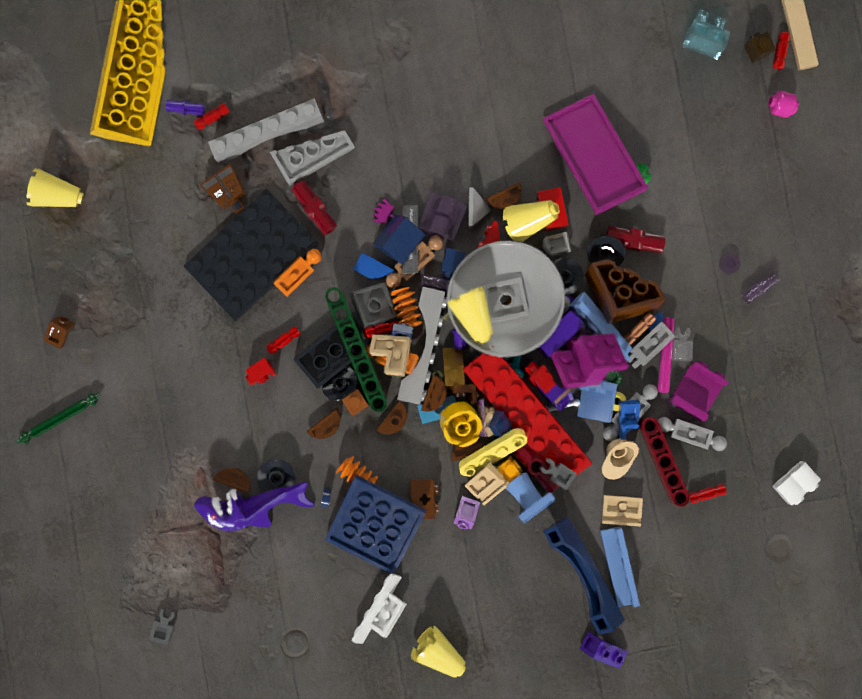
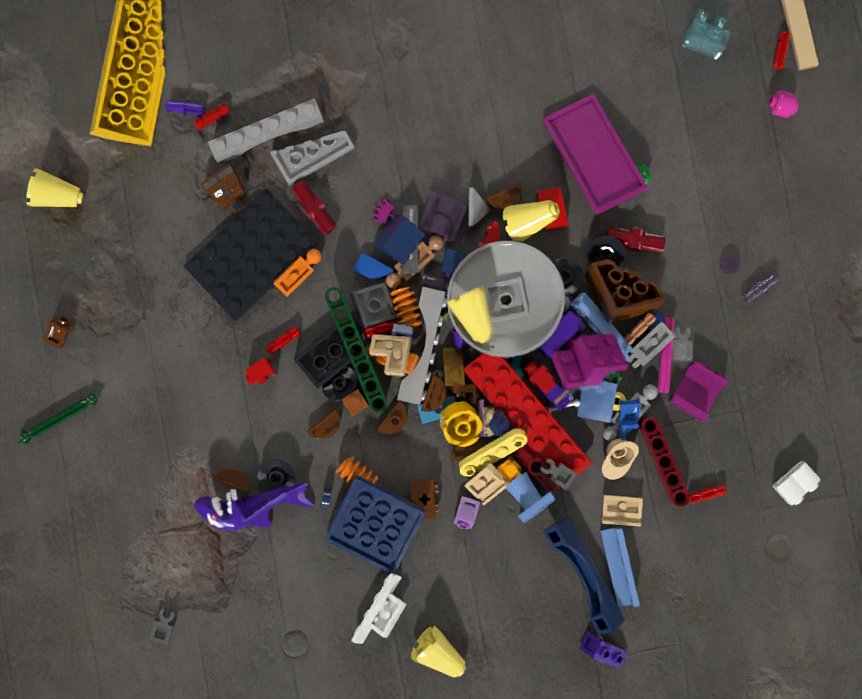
light grey plate [542,232,571,256] -> none
light grey plate [658,417,727,451] -> none
dark brown brick [744,31,776,63] -> none

